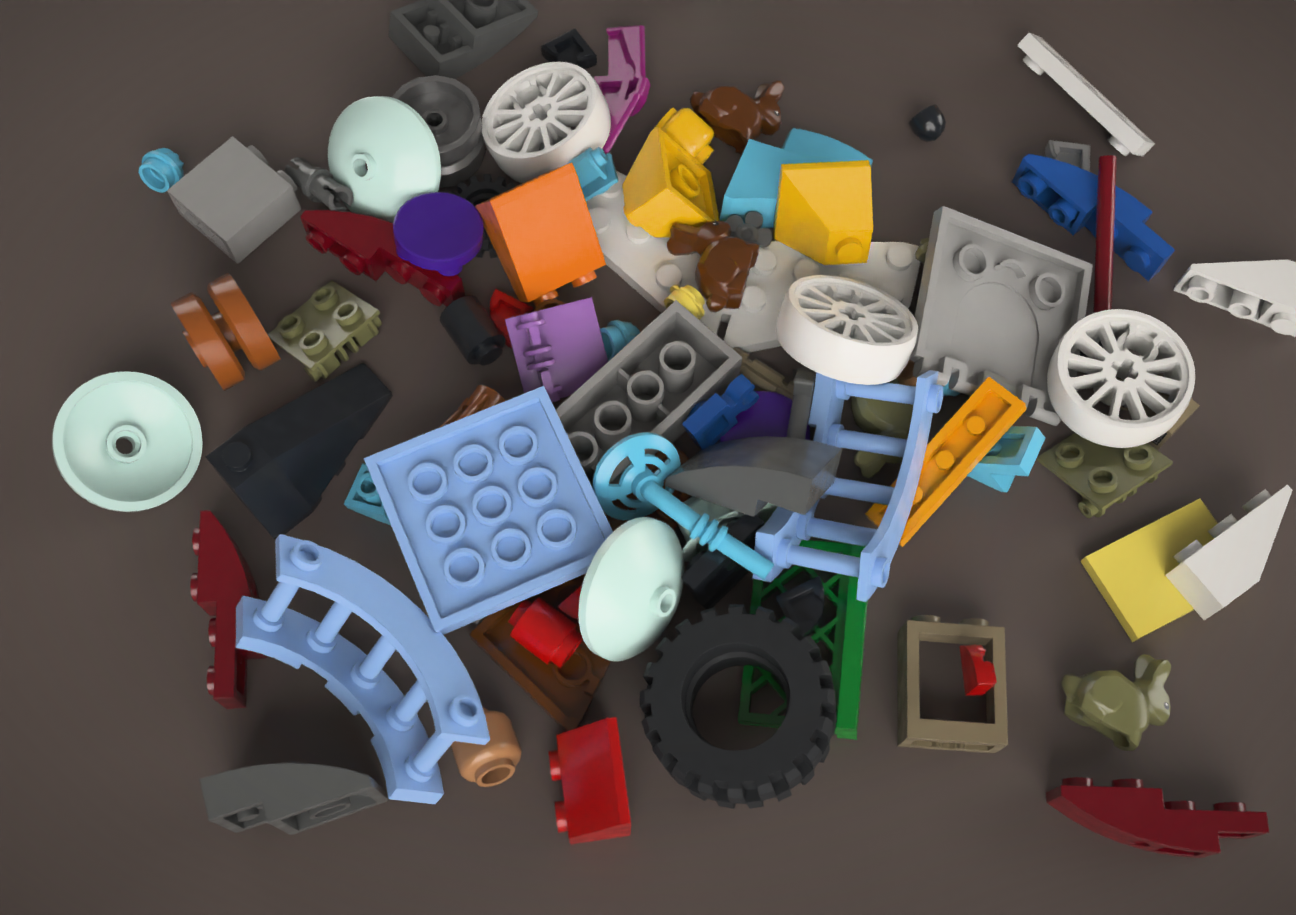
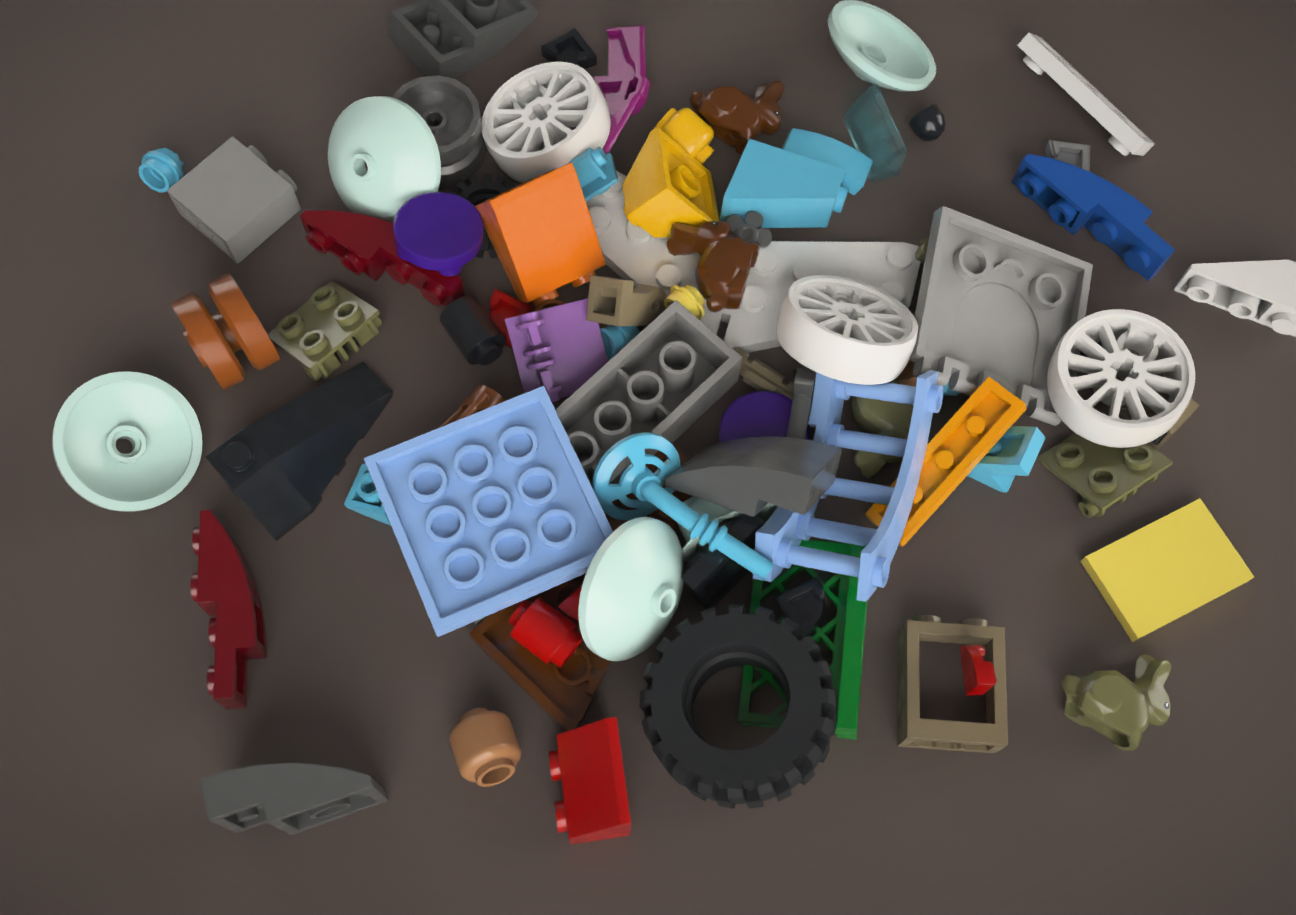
light blue fence [236,534,490,804] -> none
dark grey pin [285,157,353,212] -> none
blue plate [682,374,760,450] -> none
yellow slope [773,160,873,265] -> none
dark red slope [1046,777,1270,858] -> none
dark red bar [1093,155,1117,313] -> none
white slope [1165,484,1292,620] -> none
none -> dark tan leg [586,275,666,326]
none -> light aqua dish [828,0,936,92]
none -> clear light blue slope [843,85,907,182]

